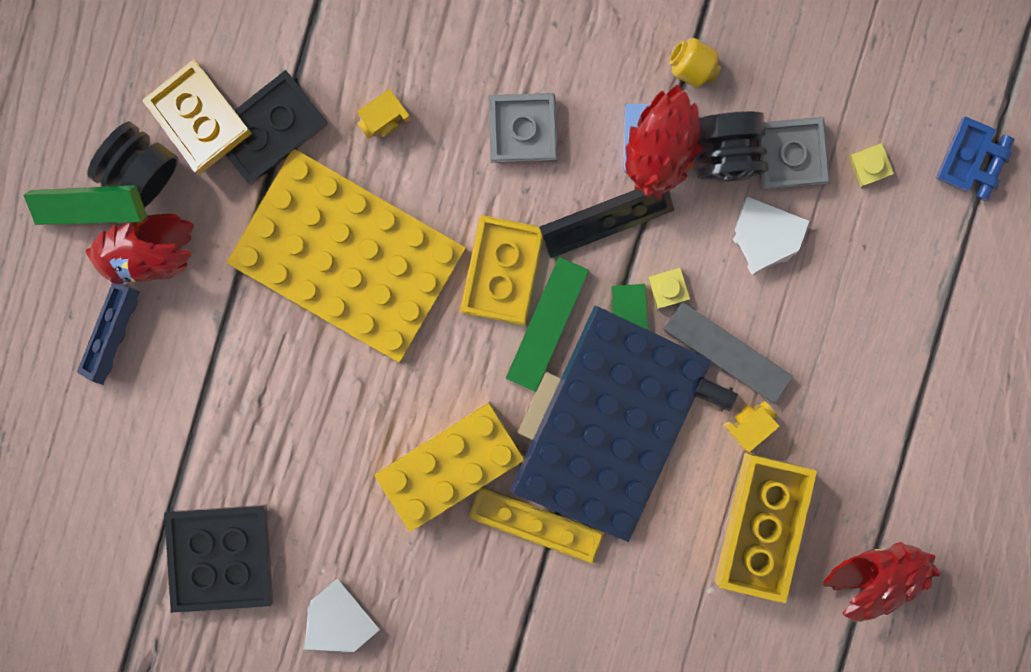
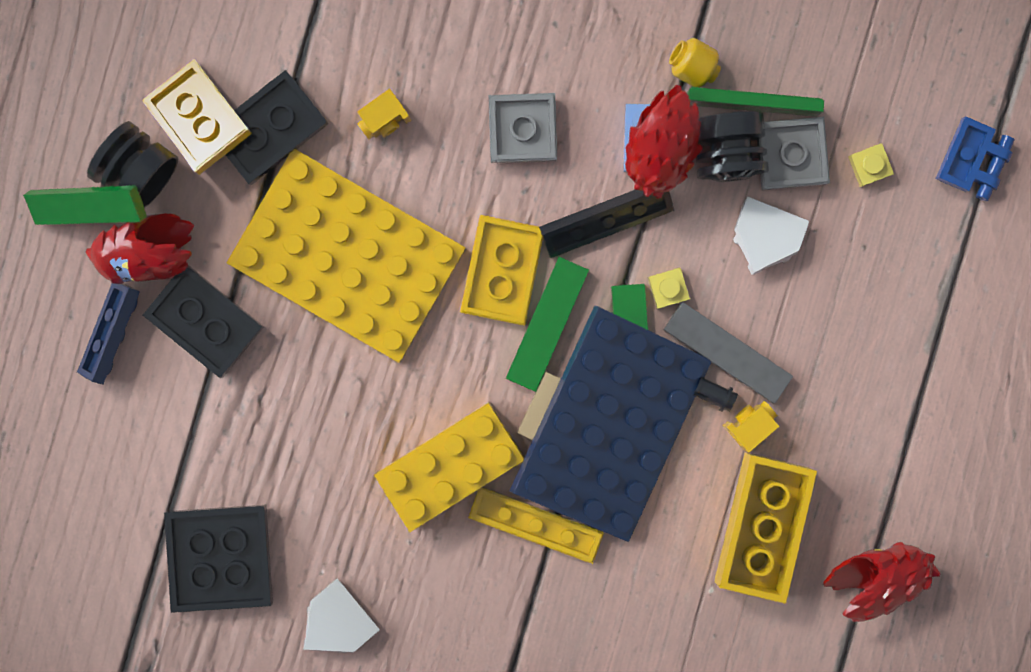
none -> black plate [142,265,264,379]
none -> green tile [687,87,824,117]

